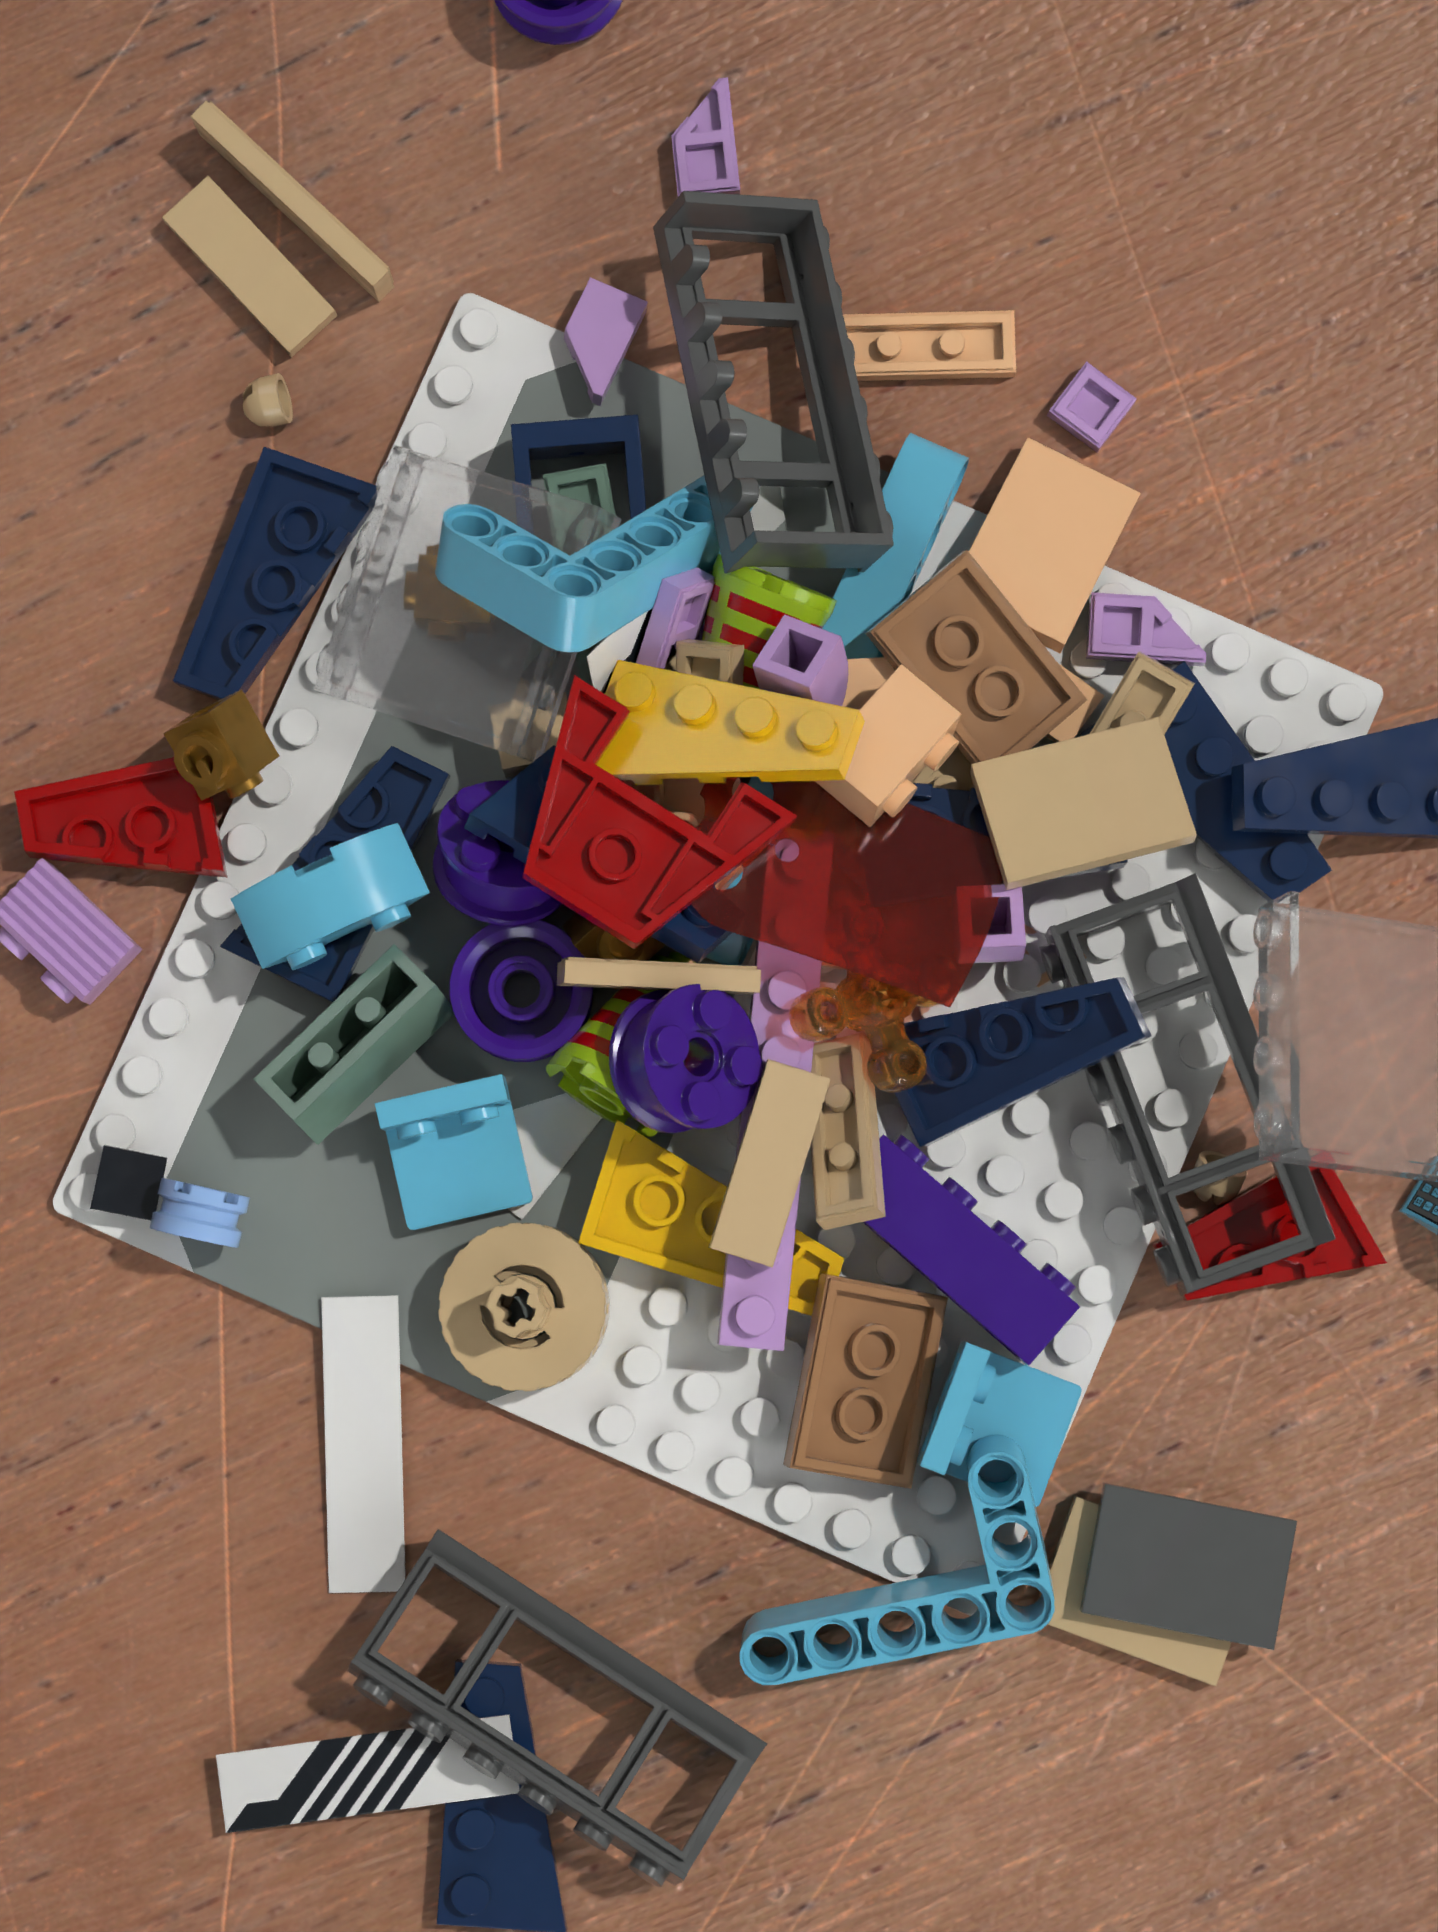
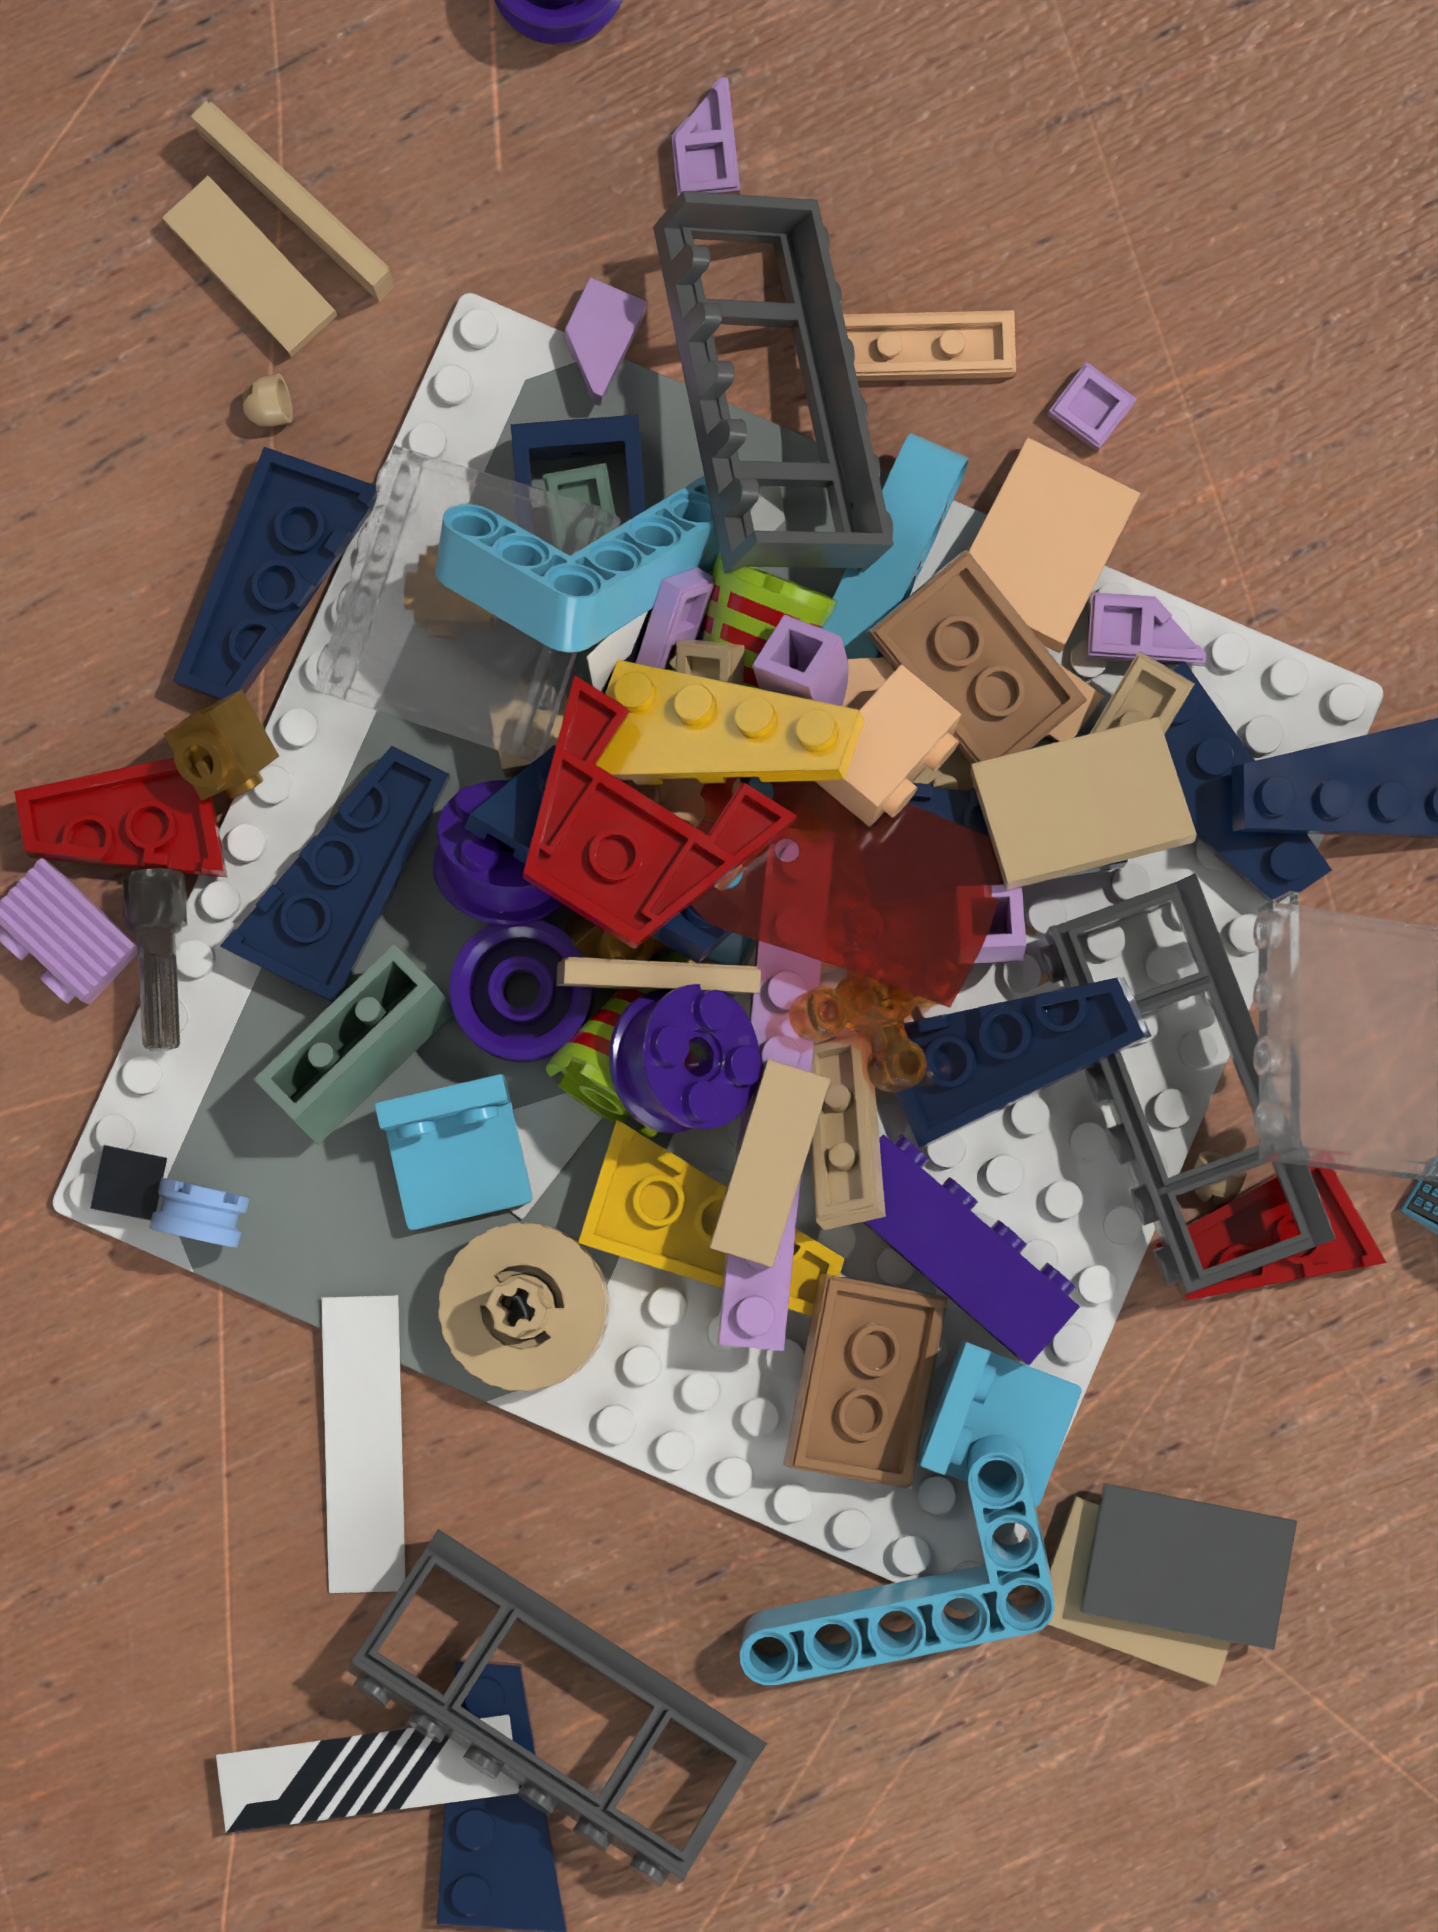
medium azure brick [231,823,430,970] -> none
none -> clear smoke piece [121,869,188,1052]

